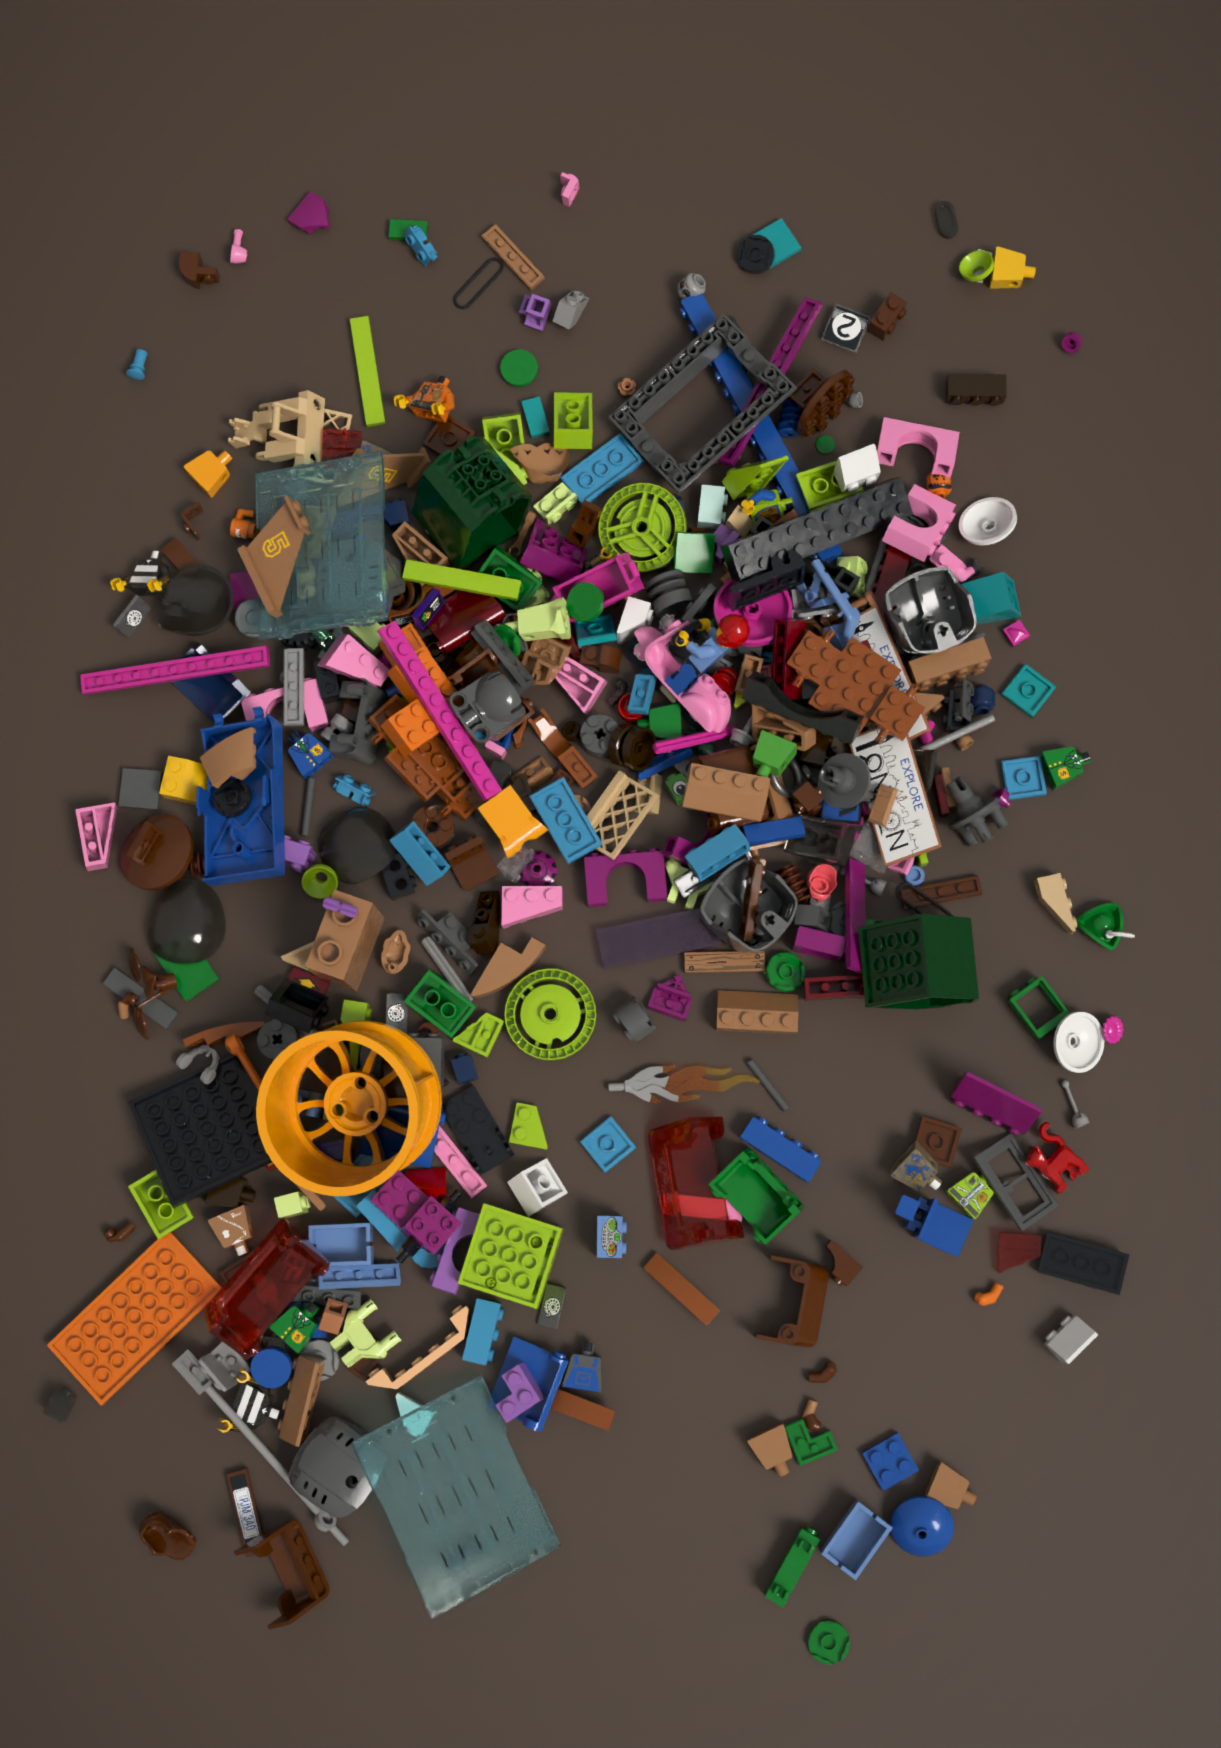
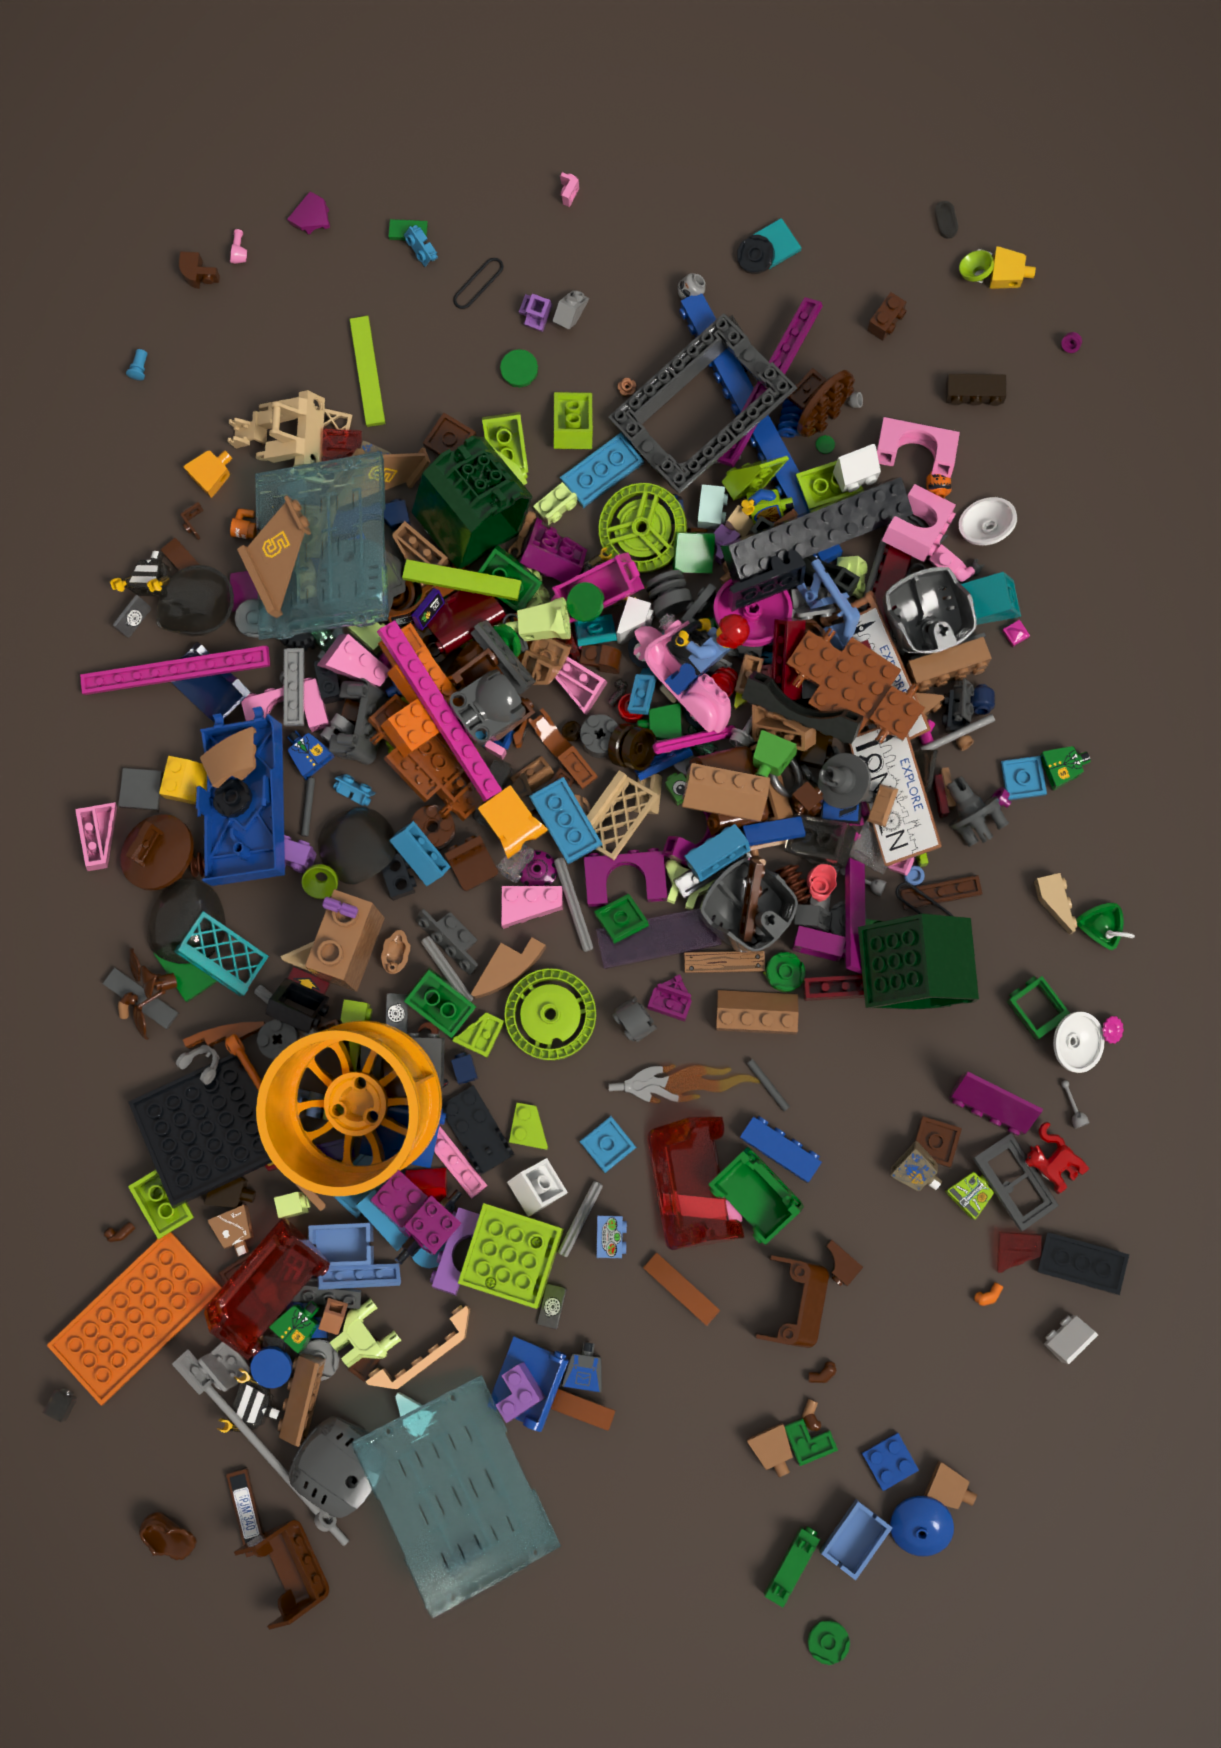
torso [394,376,455,423] -> none
dark azure brick [462,1298,504,1366] -> none
dark brown slope [467,891,499,954] -> none
medium nougat tile [481,224,545,291] -> none
medium nougat piece [510,443,569,484] -> none
teal tile [521,396,550,438] -> none
reddish brown brick [566,500,602,549] -> none
slope [821,304,871,353] -> none
blue piece [895,1195,973,1257] -> none
teal tile [1001,664,1056,718] -> none
none -> teal fence [174,911,269,996]
none -> light grey axle [554,857,593,952]
none -> light grey axle [558,1181,603,1257]
none -> green tile [594,894,649,944]

